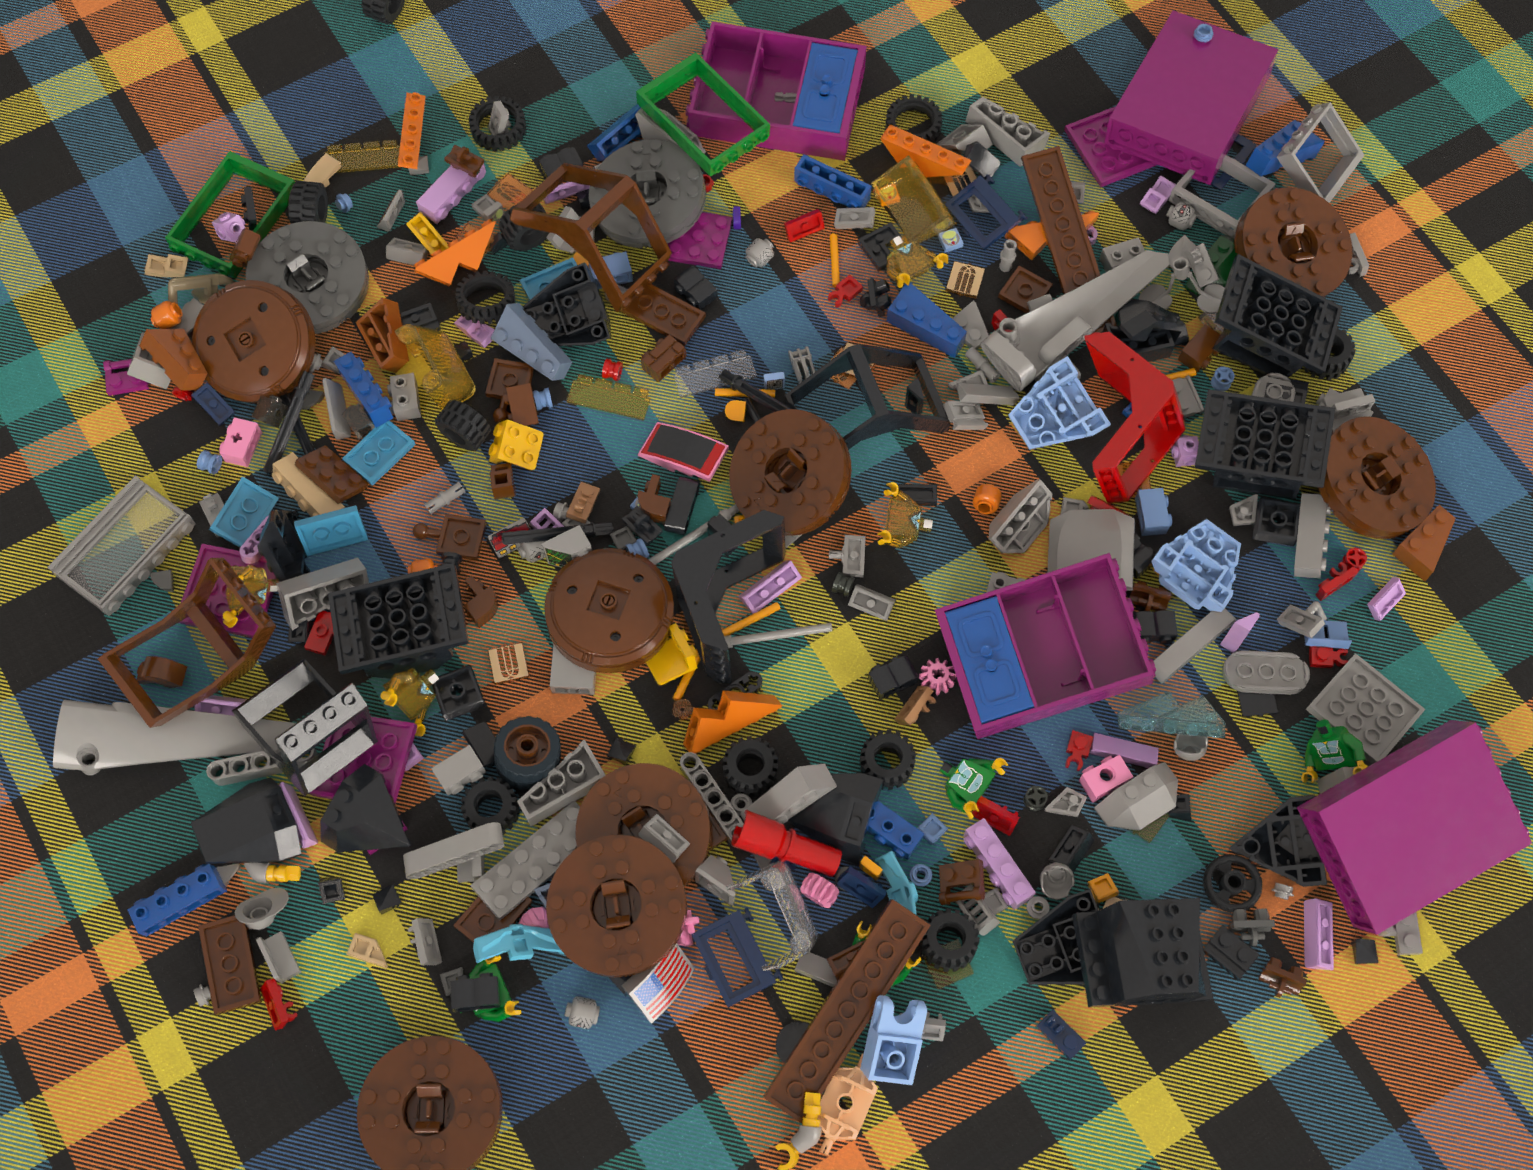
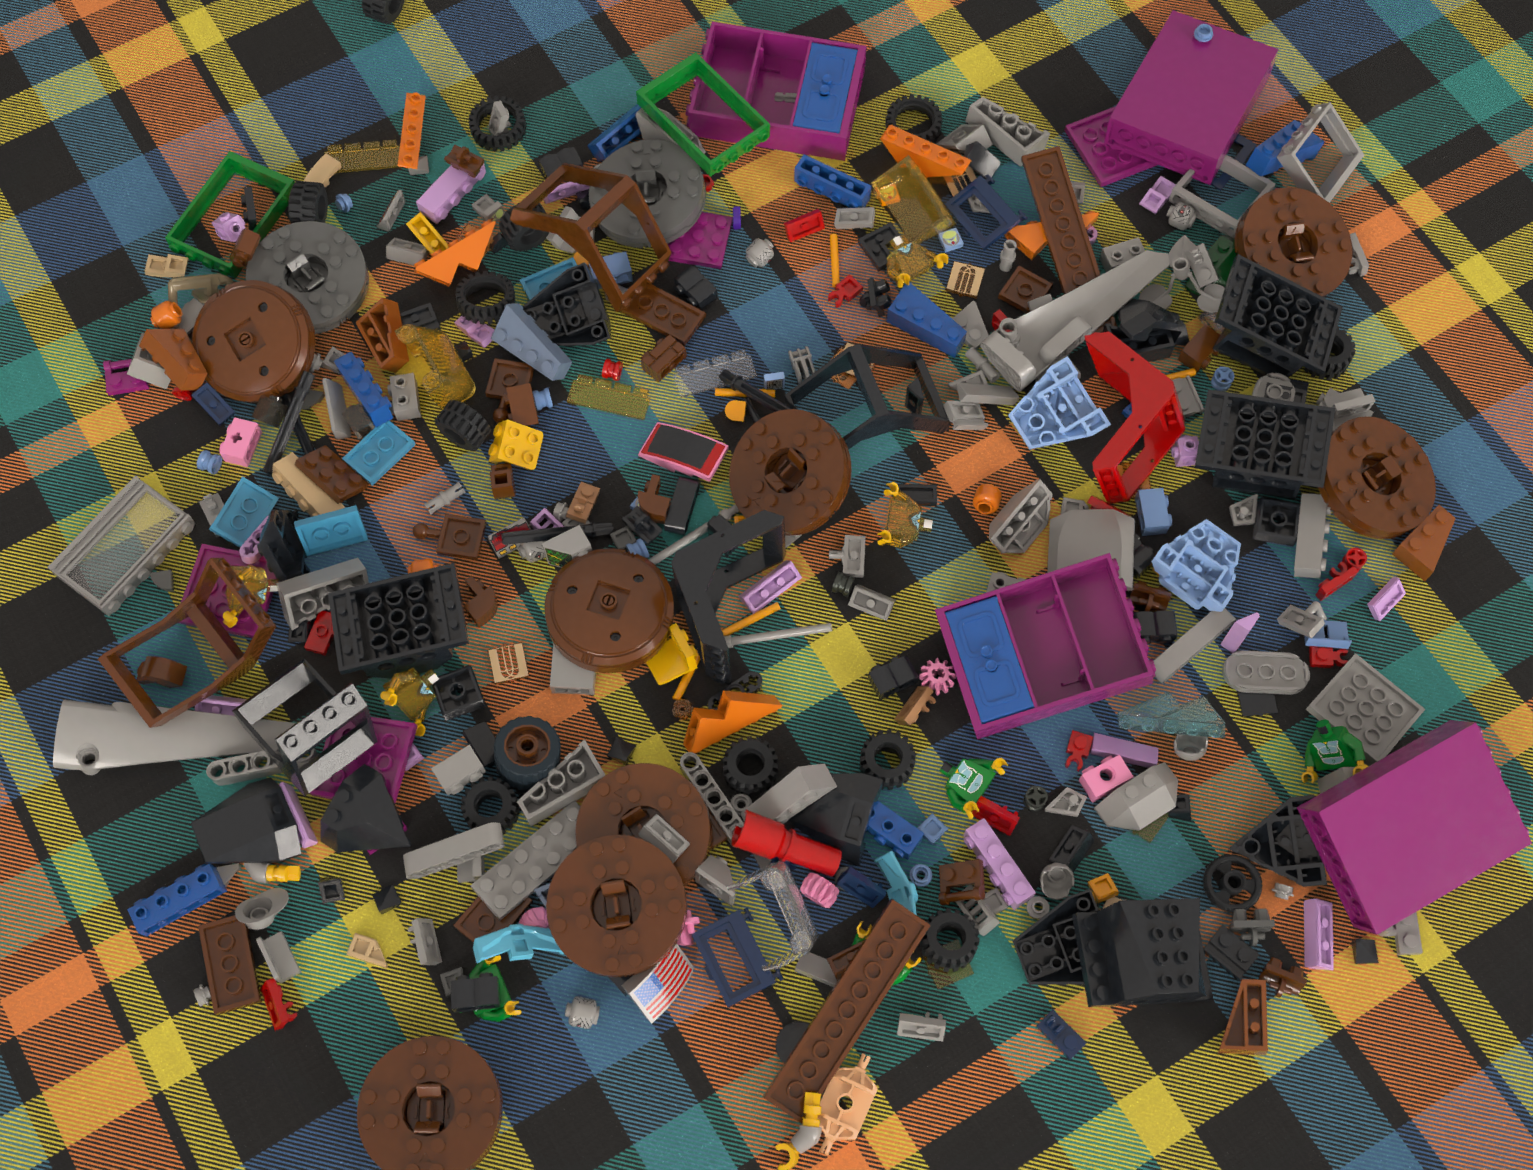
black wheel [440,552,462,575] -> none
clear orange piece [487,173,533,210] -> none
light orange tile [859,856,883,880] -> none
light blue brick [860,995,927,1085] -> none
none -> dark orange wedge [1218,979,1268,1055]

